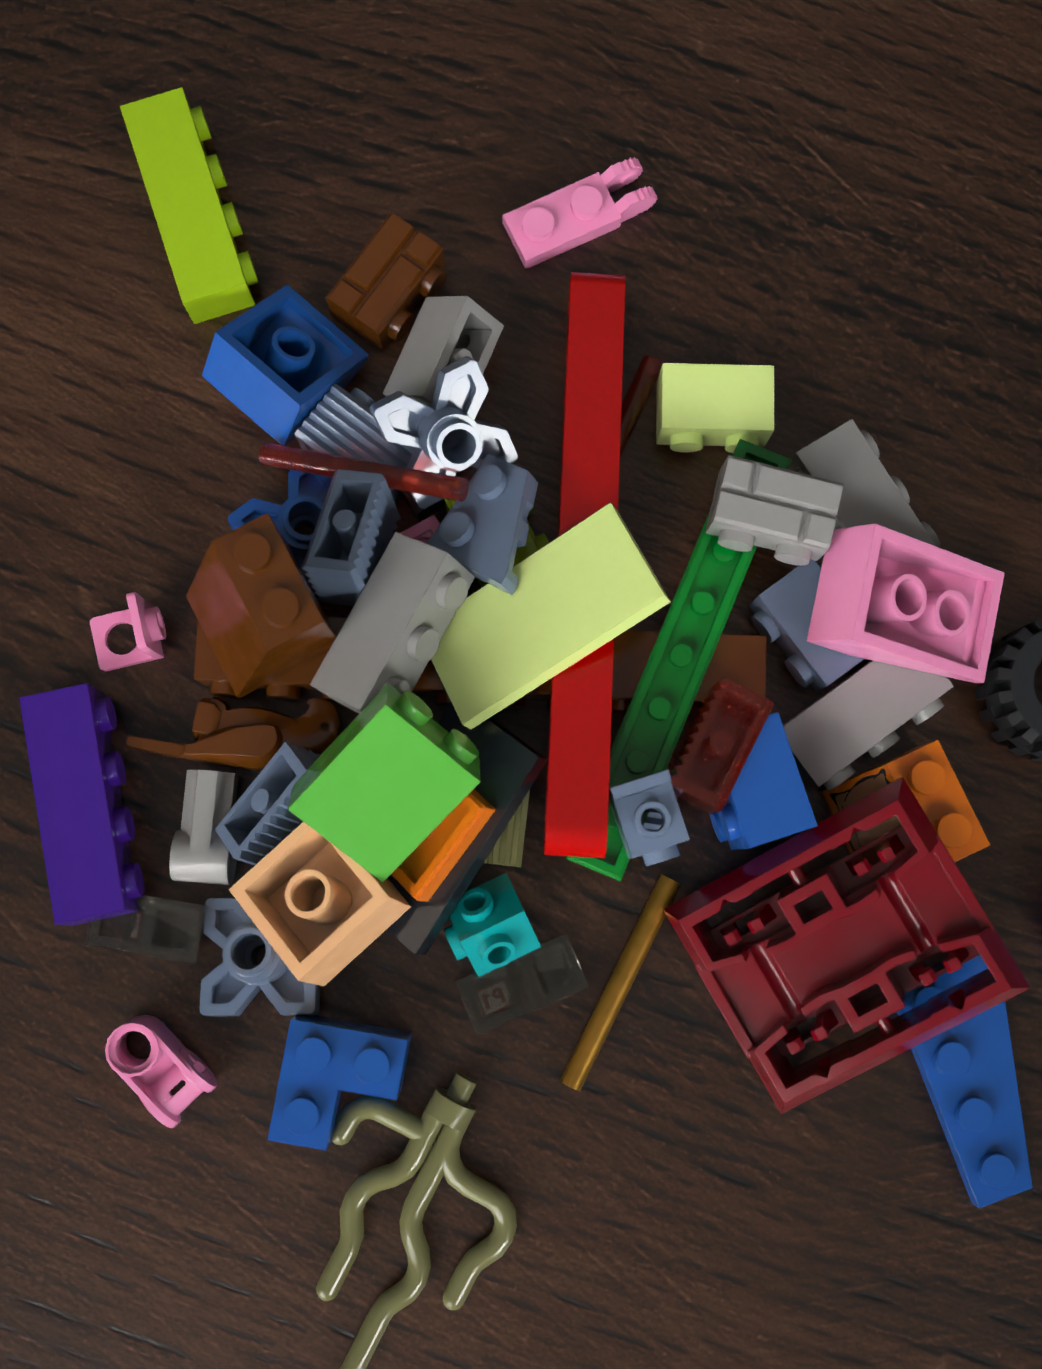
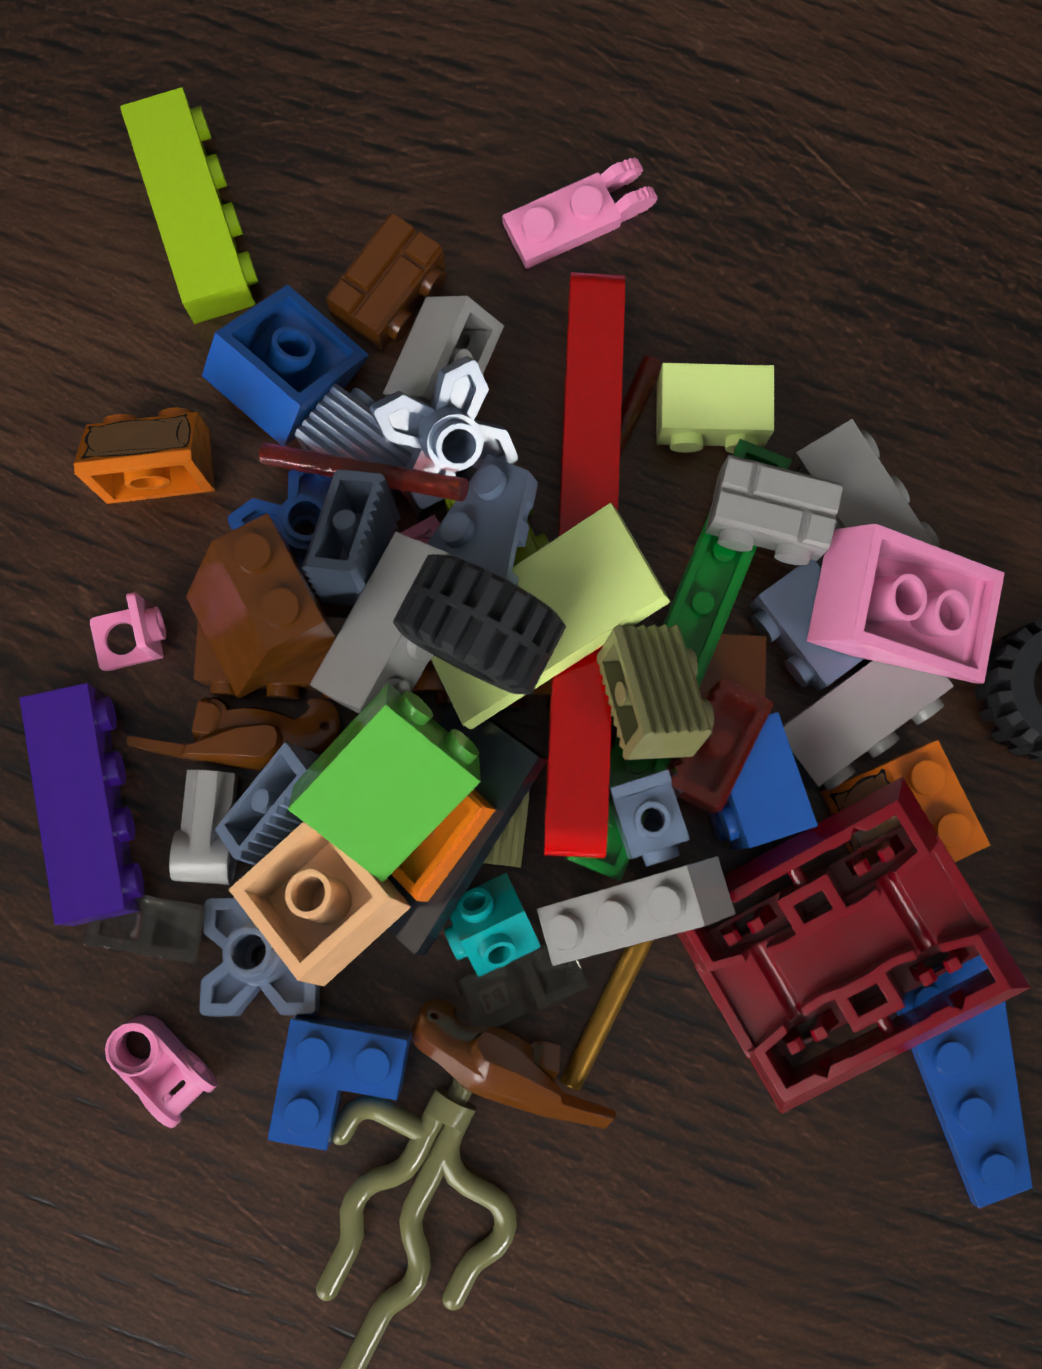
none -> orange slope [74,407,215,504]
none -> black tyre [392,554,566,695]
none -> reddish brown animal [412,999,616,1129]
none -> light grey brick [536,856,735,966]
none -> olive brick [597,624,714,760]

